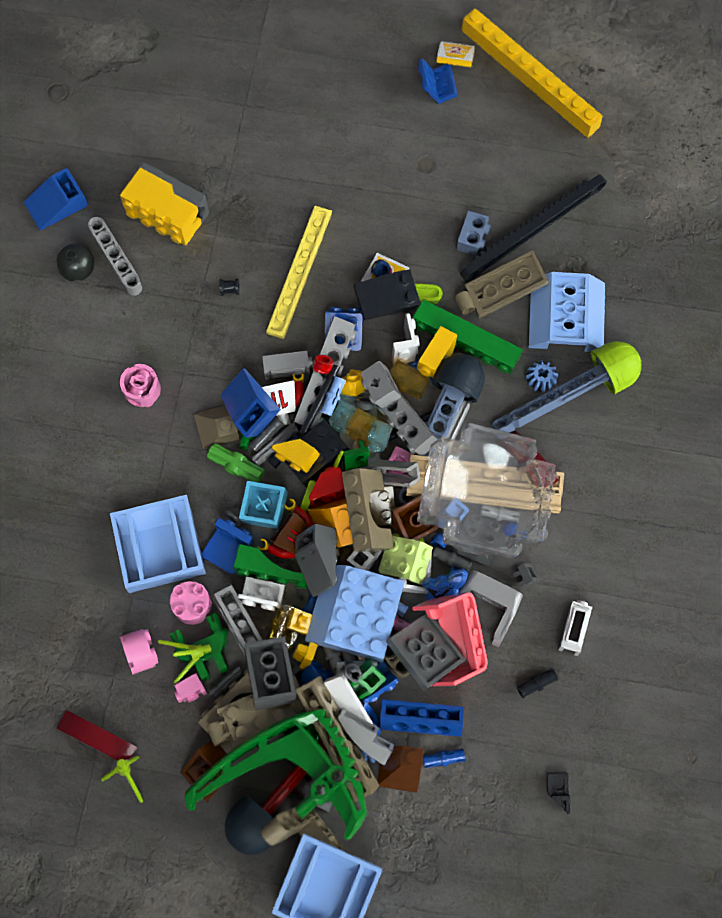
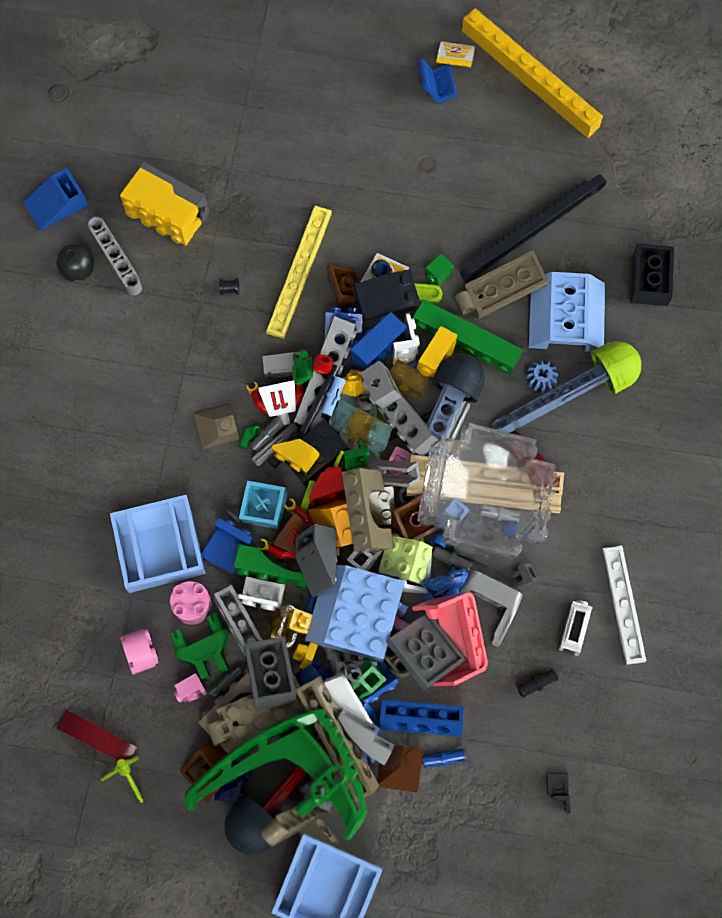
bright pink brick [120,364,161,407] -> none
lime plant [158,640,211,684] -> none
bright green piece [207,443,265,483] -> none
blue slope [221,368,281,438] -> none
sand blue brick [457,211,491,256] -> none
none -> clear blue bracket [214,761,251,805]
none -> green plate [292,349,313,385]
none -> reddish brown slope [327,265,359,309]
none -> blue brick [351,312,407,371]
none -> green brick [425,254,454,286]
none -> white tile [602,546,646,665]
none -> black brick [631,243,674,306]

